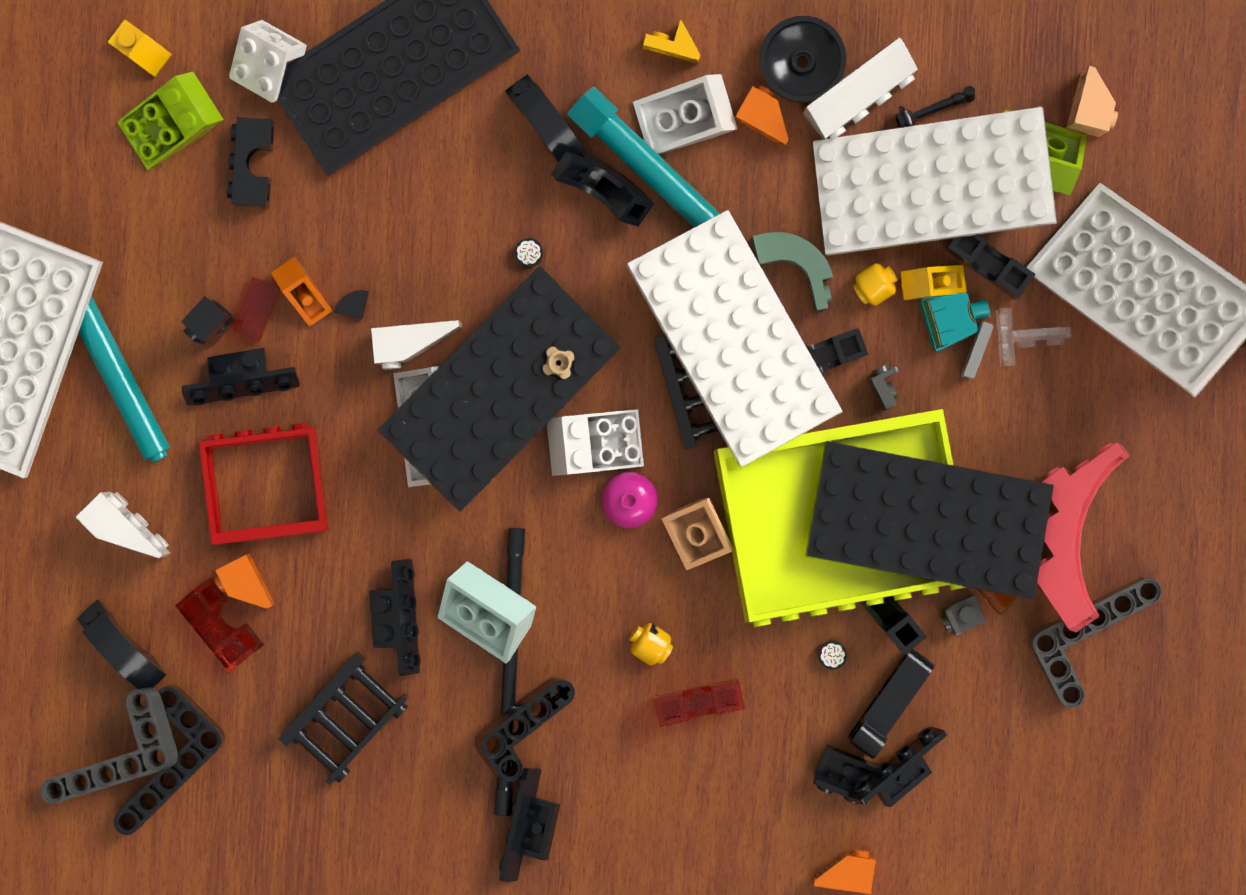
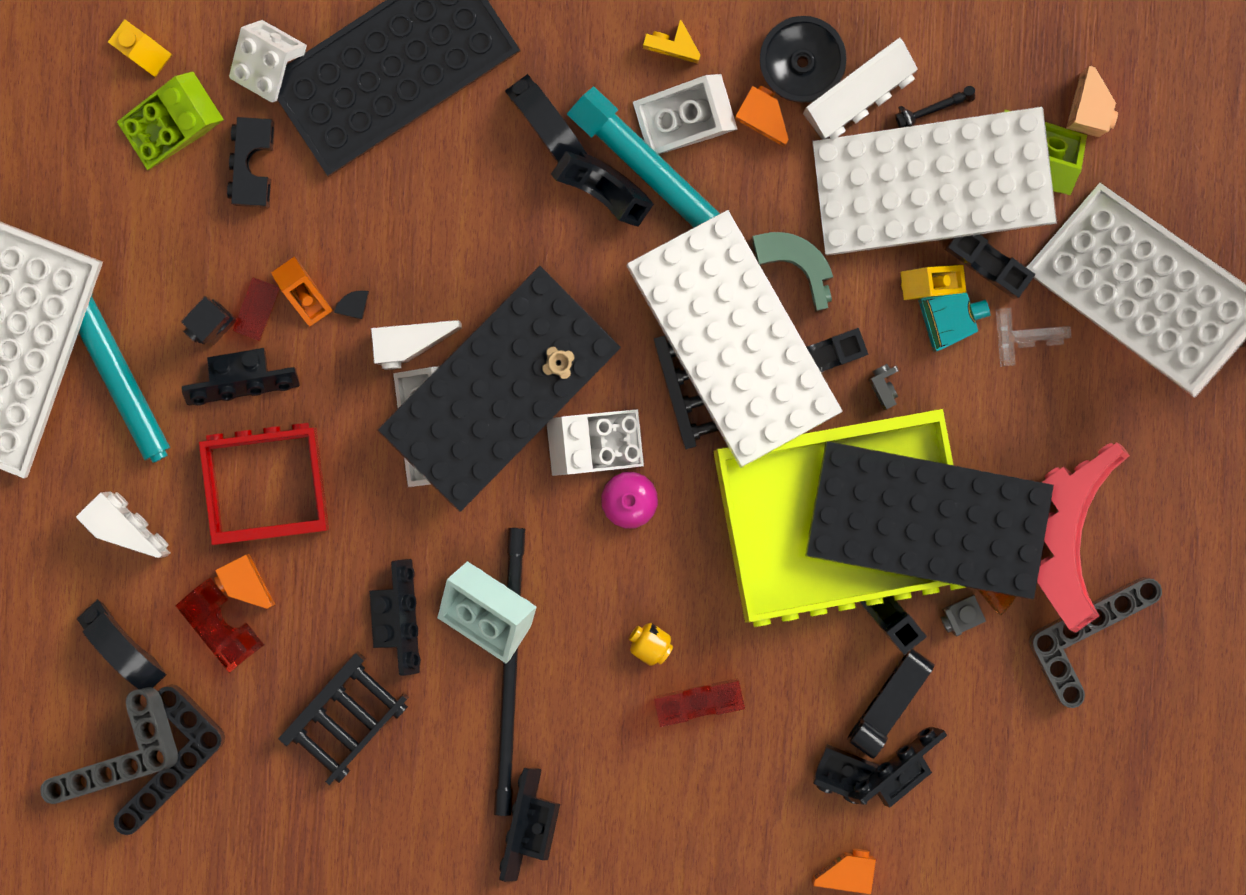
black beam [474,677,575,782] -> none
tile [514,238,543,267] -> none
light nougat slope [662,498,734,571] -> none
tile [818,640,847,670] -> none
yellow head [853,263,898,306] -> none
light grey tile [960,321,994,380] -> none

